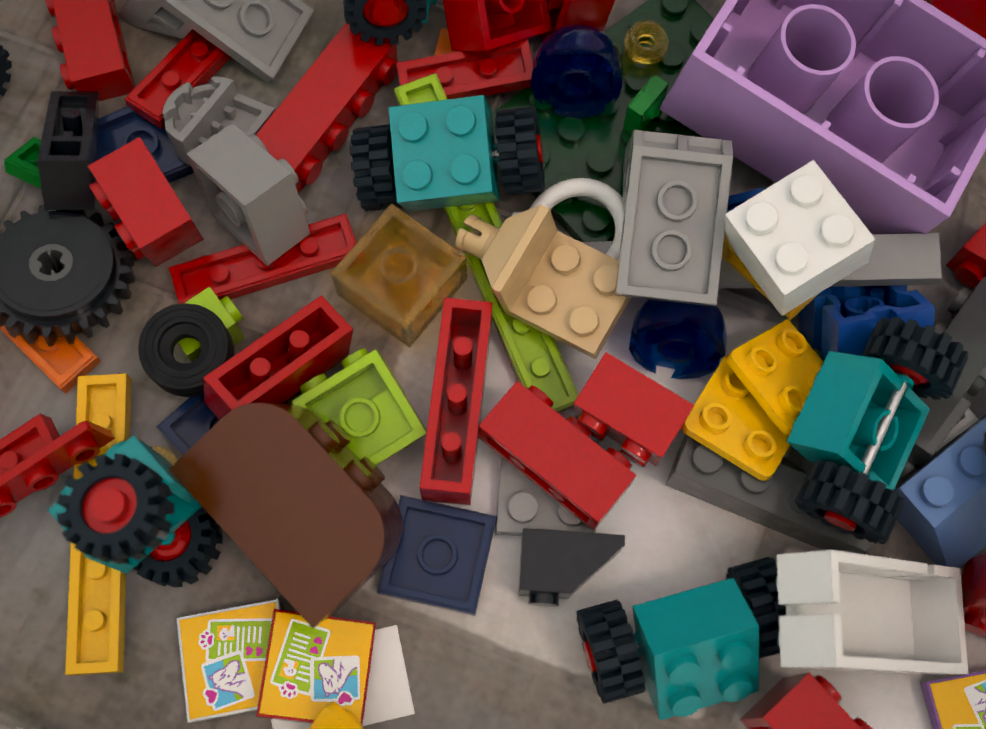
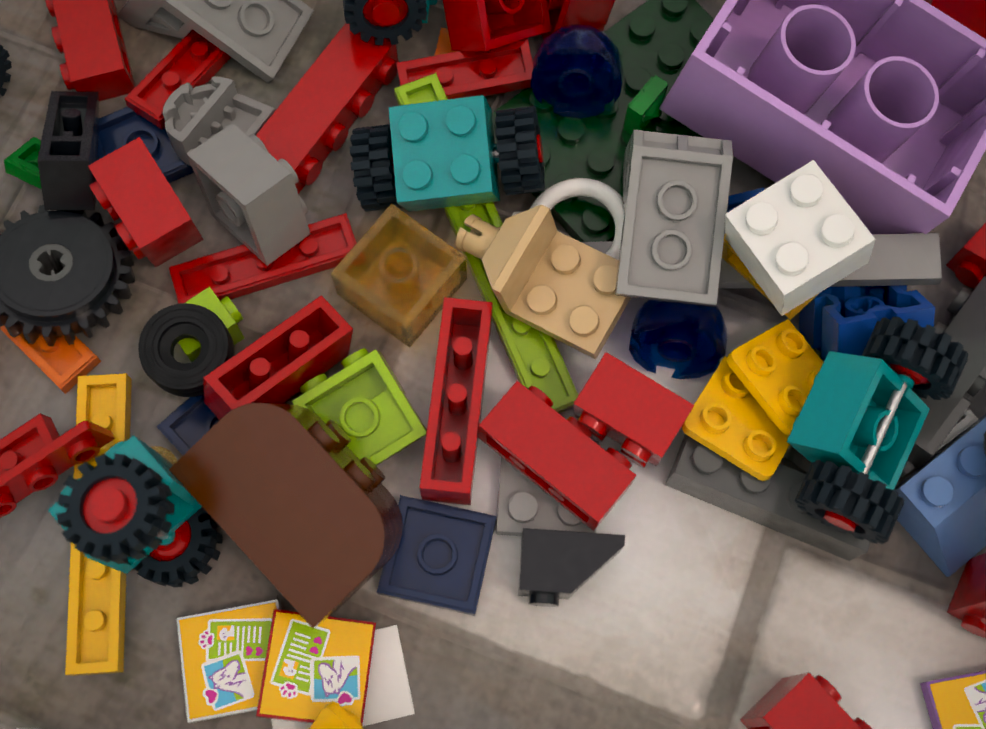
teal brick [576,557,786,720] -> none
clear yellow plate [623,20,669,65] -> none
white piece [776,550,968,674] -> none

